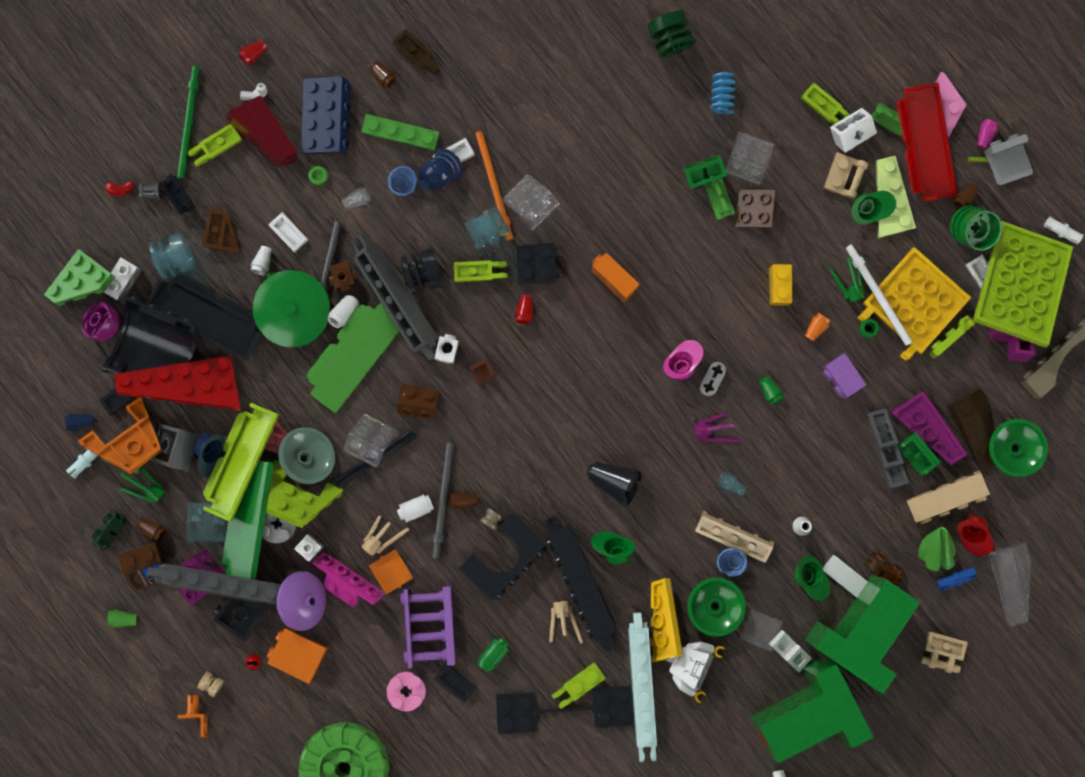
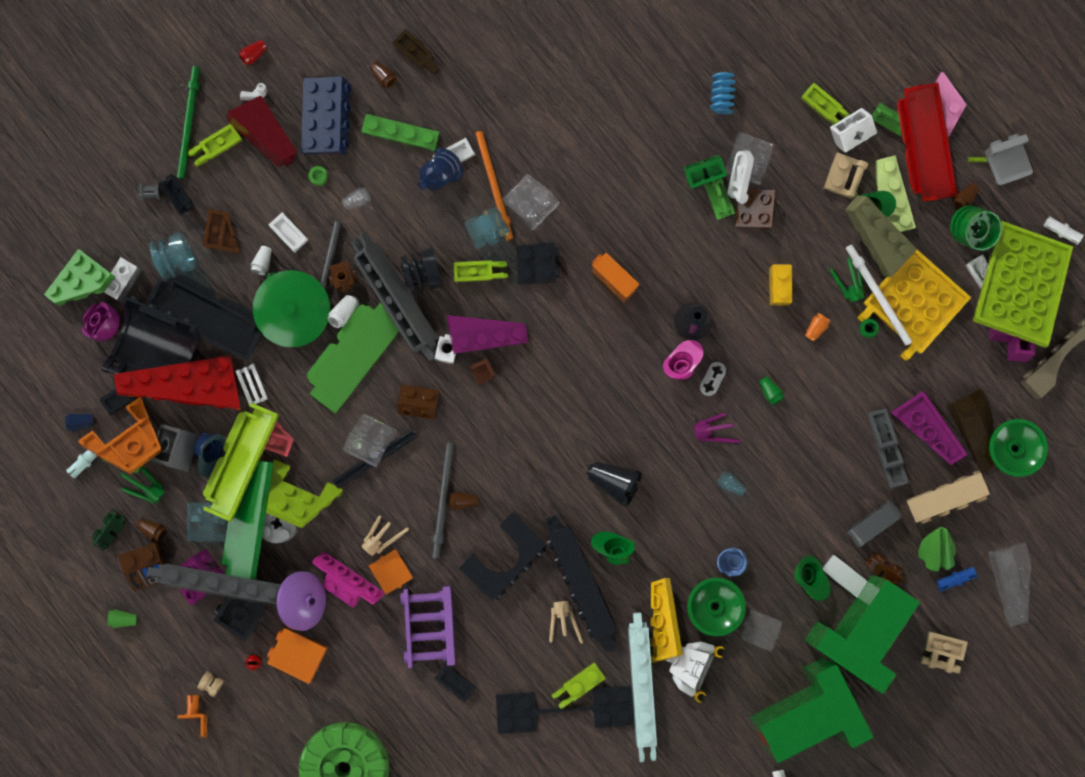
red arm [105,181,135,197] -> none
sand green dish [278,427,335,484] -> none
white brick [295,534,324,562] -> none
bright pink plate [387,671,426,711] -> none
medium blue hair [388,166,418,196] -> none
white head [397,495,434,523] -> none
green head [477,637,510,673] -> none
dark tan wheel [480,508,504,531] -> none
red cone [514,295,533,324] -> none
dark green wheel [647,10,696,57] -> none
tan hinge [695,511,774,563] -> none
white slope [769,630,812,672] -> none
white cone [793,517,812,536] -> none
medium lavender brick [822,353,866,399] -> none
green hinge [898,433,941,476] -> none
lime hinge [929,315,975,359] -> none
red piece [957,513,994,556] -> none
dark pink cone [977,119,999,149] -> none
none -> white tile [236,364,268,405]
none -> magenta wing [447,315,528,354]
none -> black cone [674,302,712,340]
none -> white plate [727,150,754,204]
none -> olive wedge [845,196,917,277]
none -> dark grey beam [846,500,903,548]

